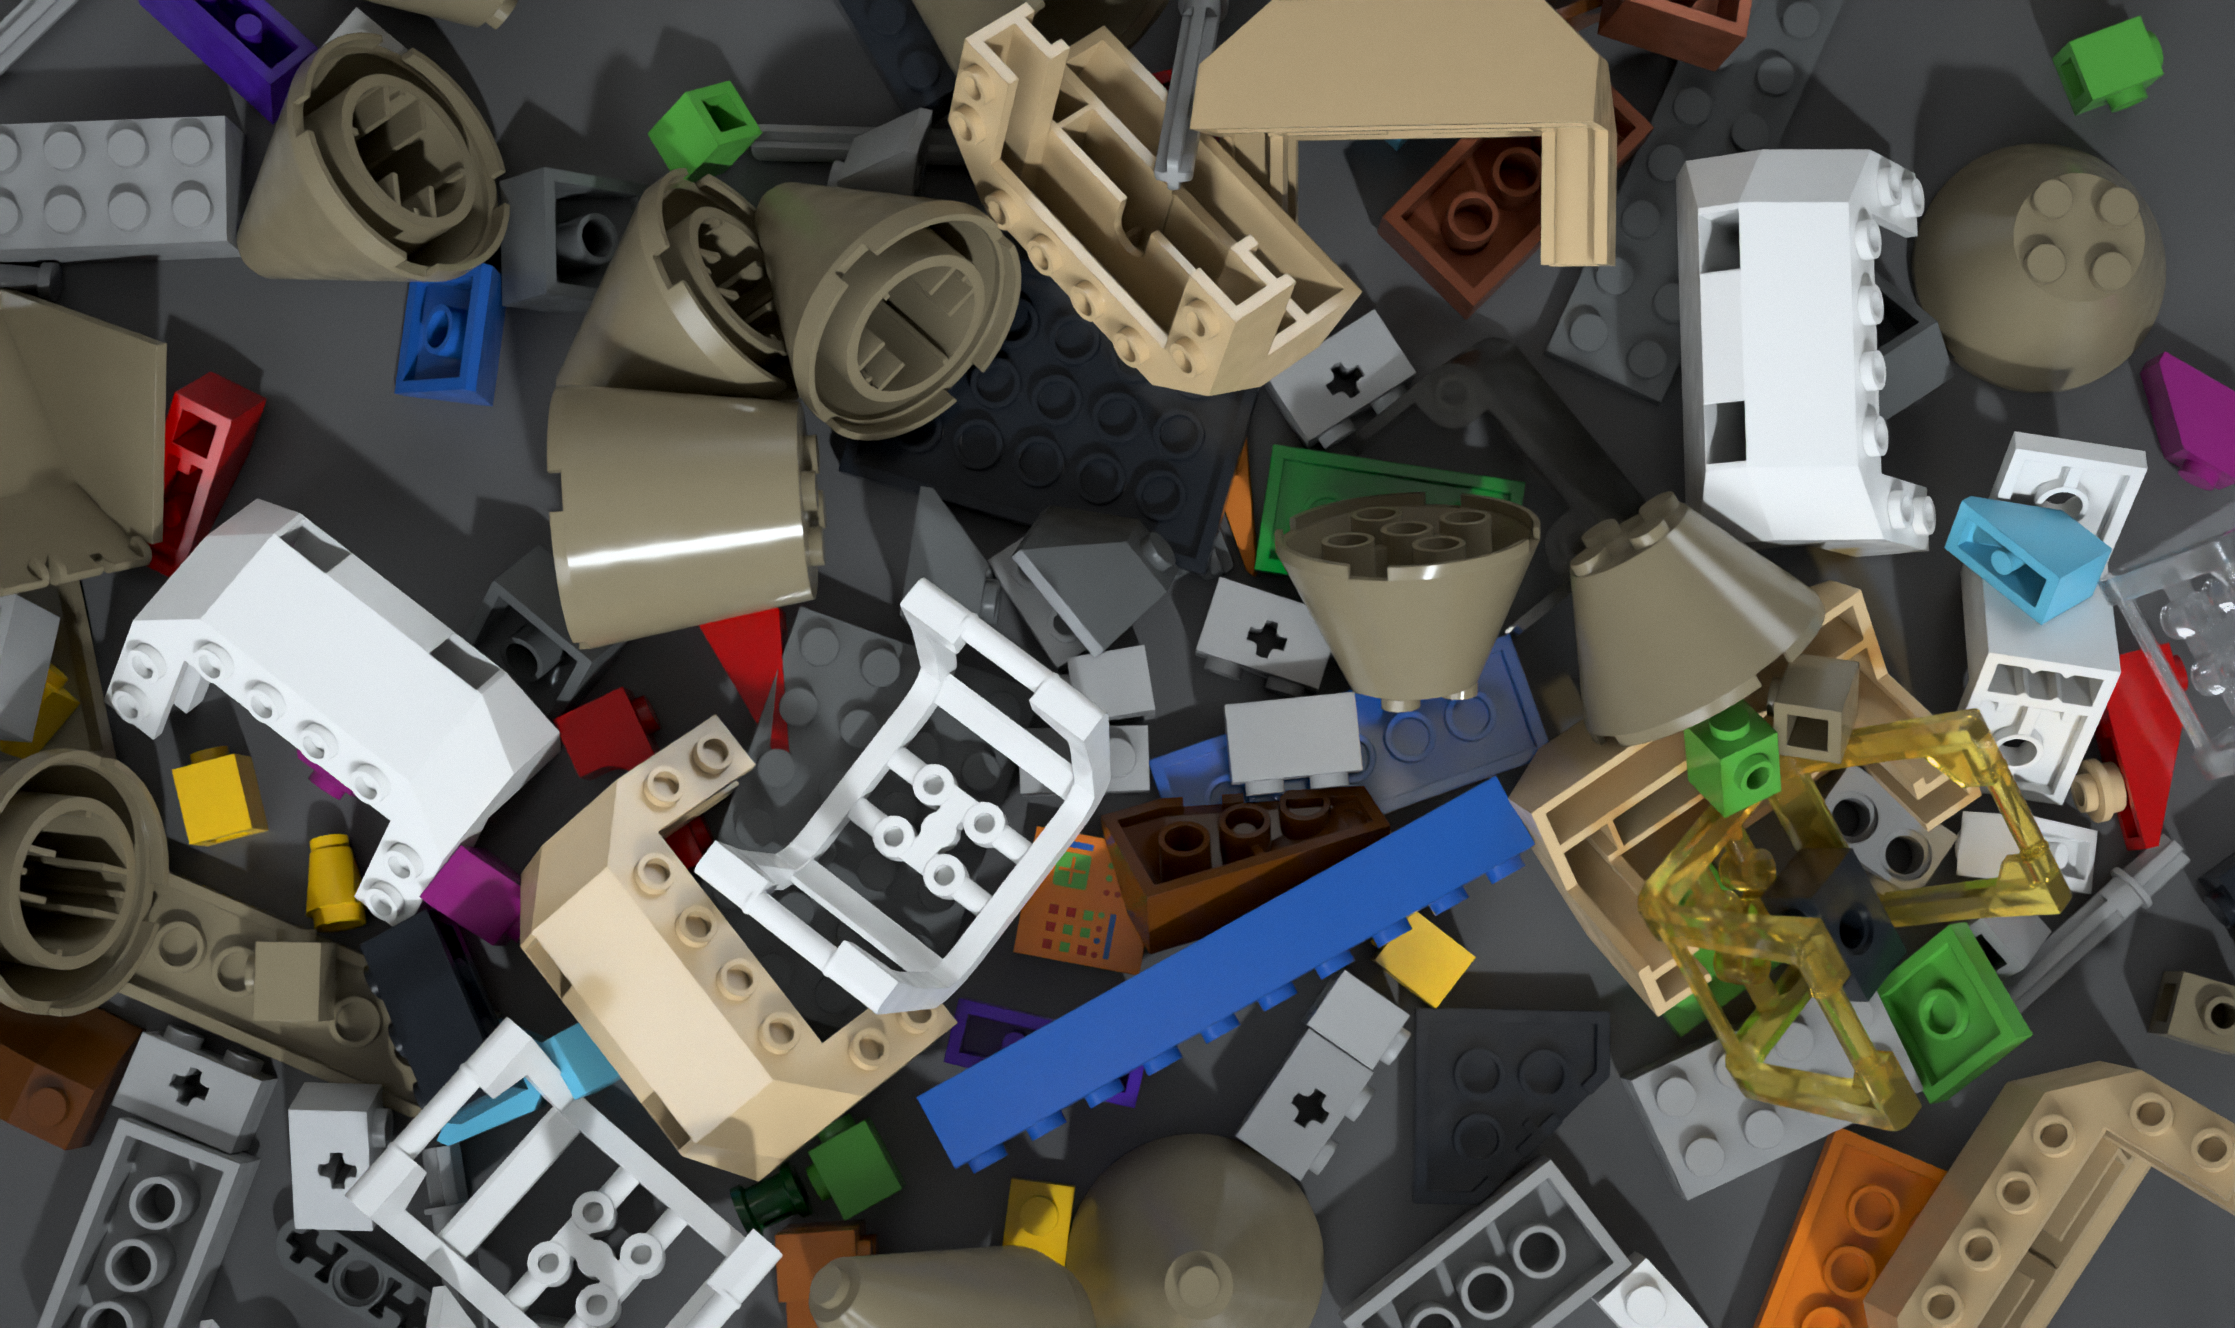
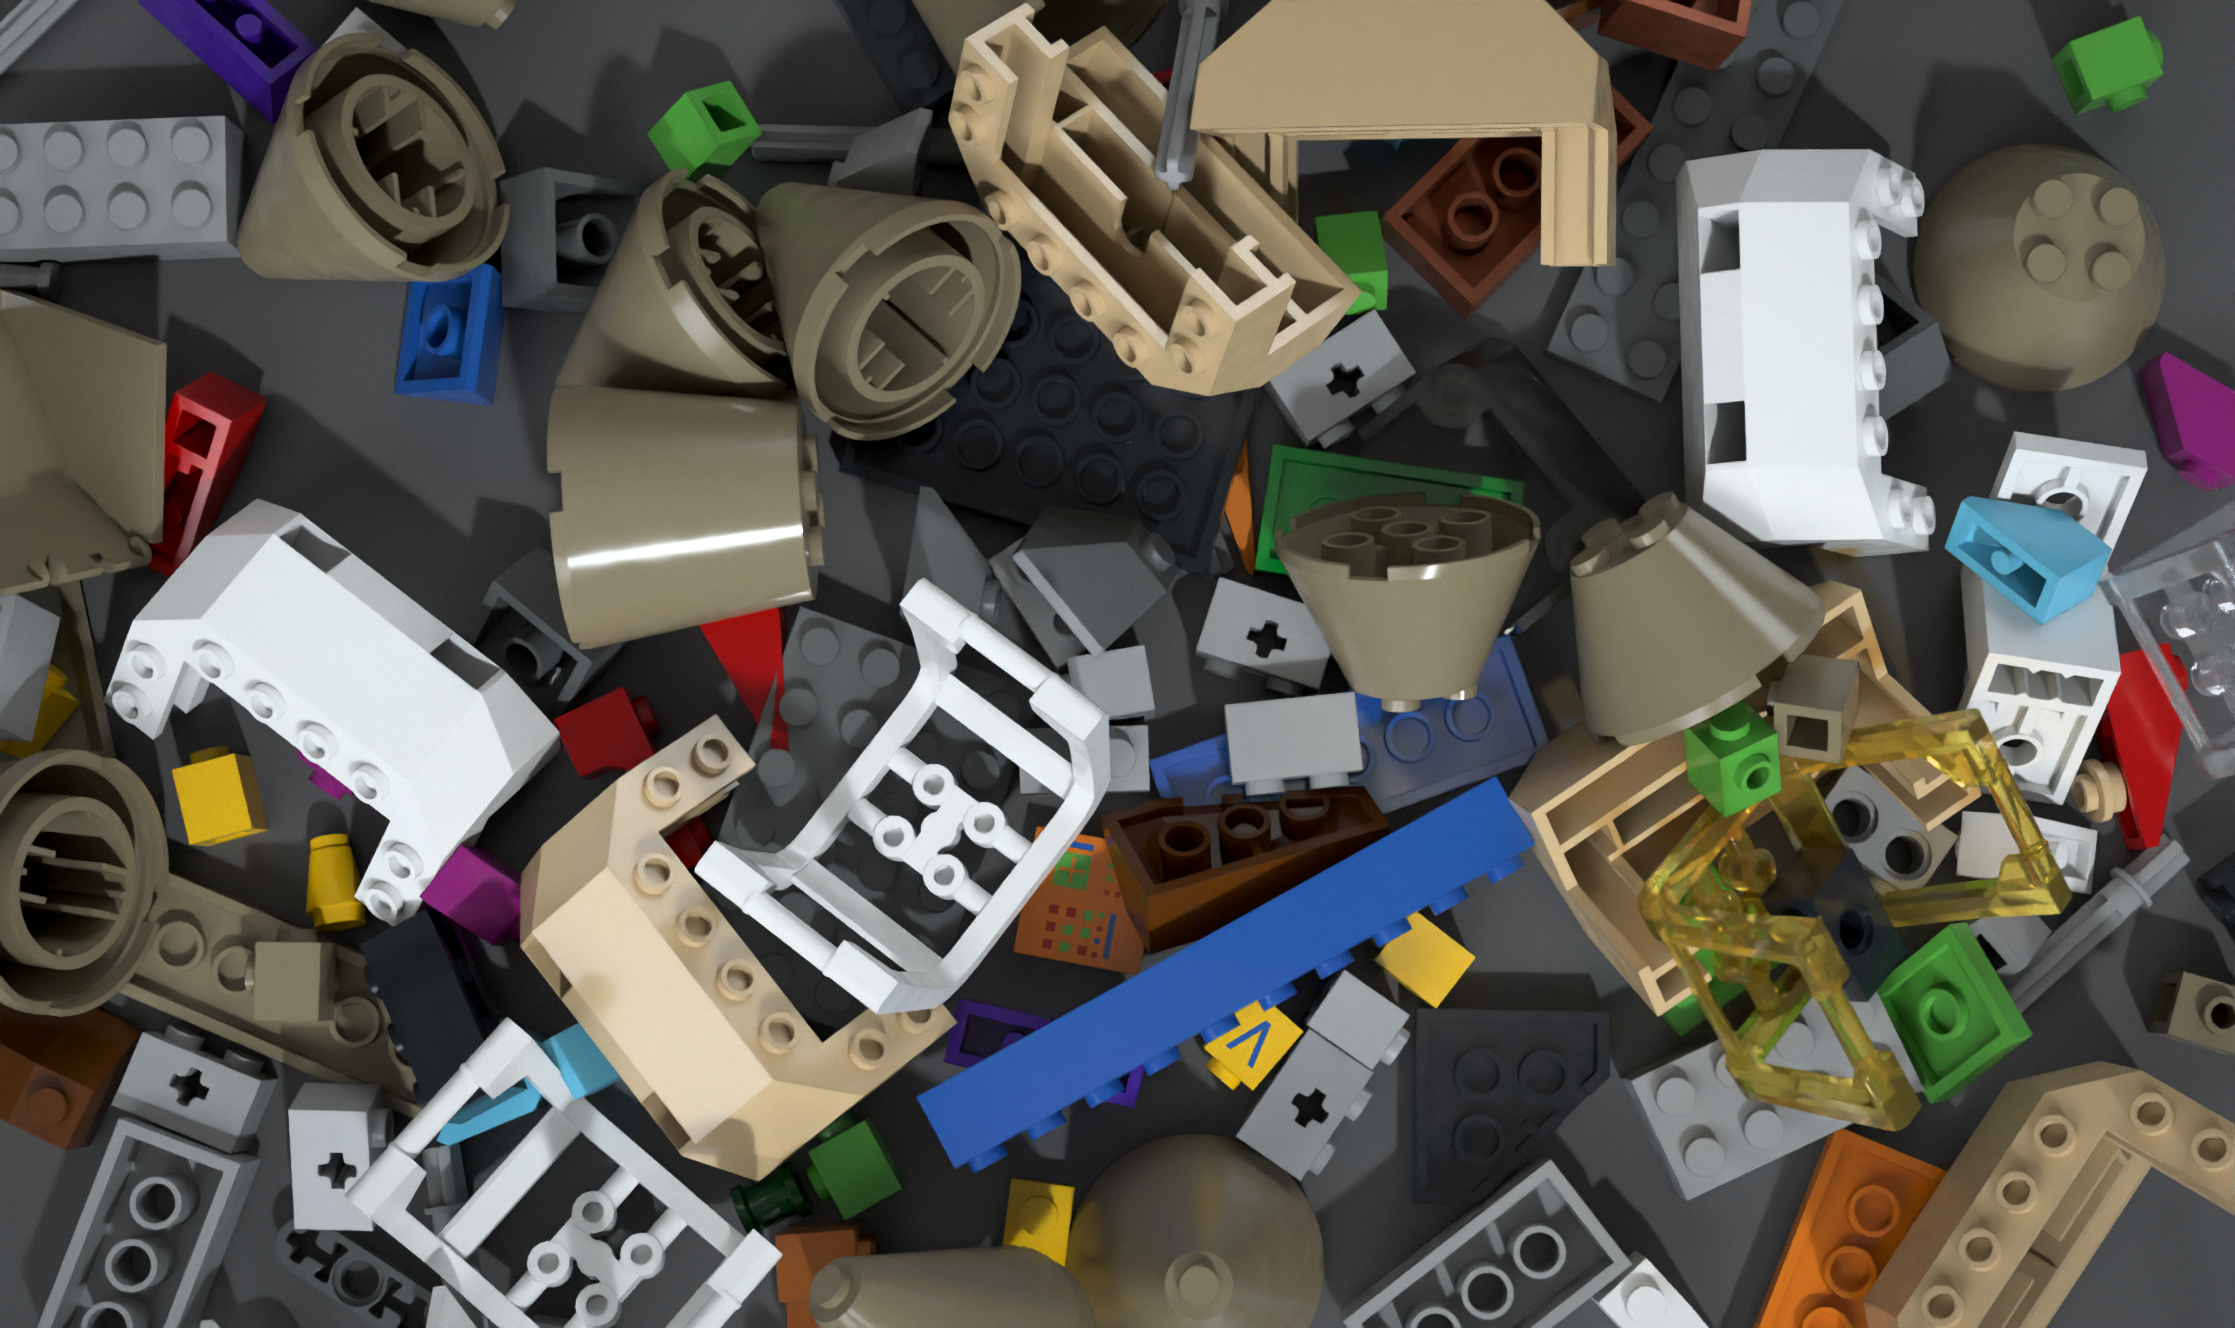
none -> yellow brick [1203,1001,1304,1091]
none -> bright green brick [1315,210,1388,315]

